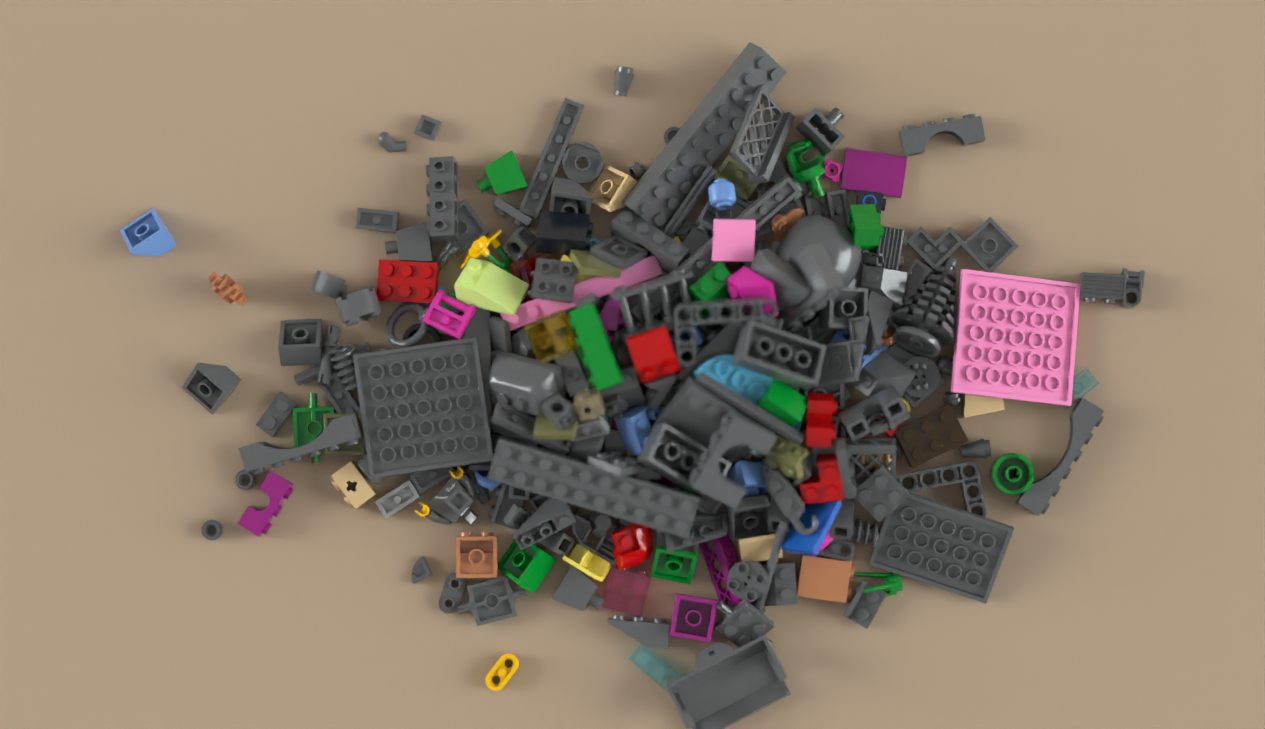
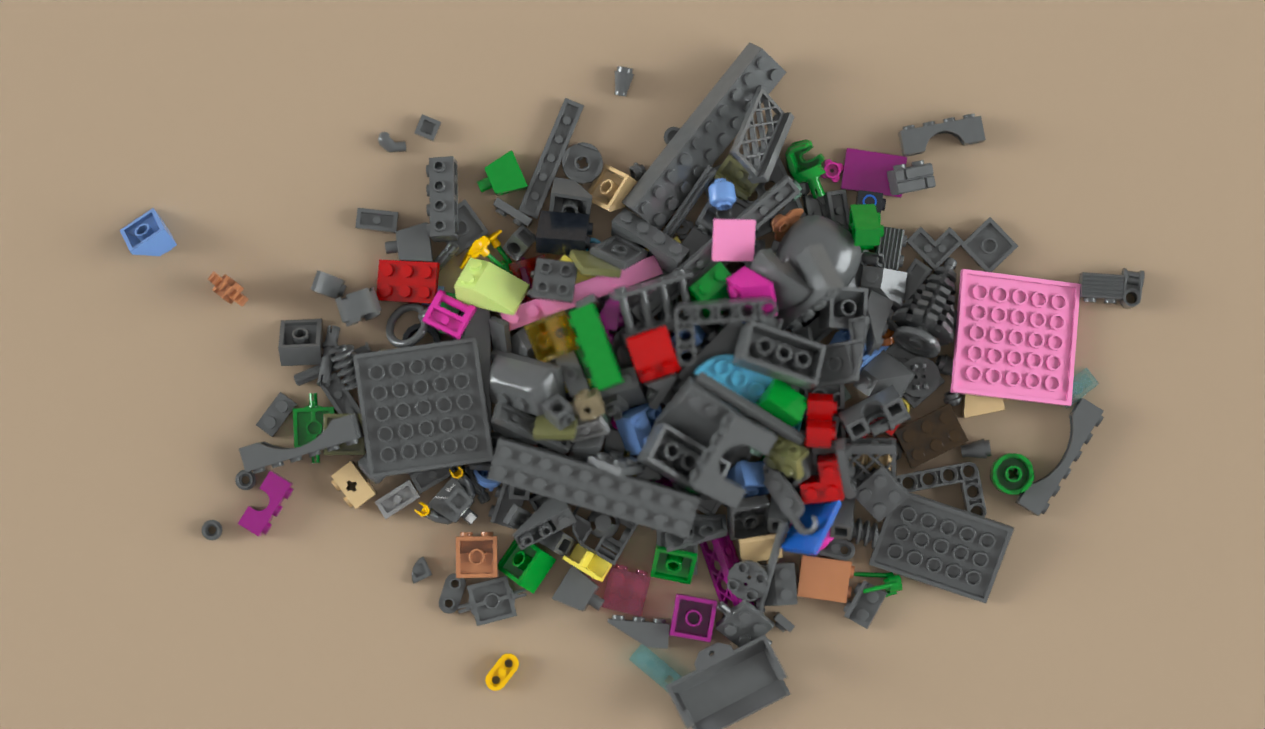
dark grey slope [182,363,241,415] -> none
red brick [611,522,653,571] -> none
dark grey brick [796,108,845,157] -> none
none -> dark grey plate [773,612,795,632]
none -> dark grey brick [887,160,936,195]

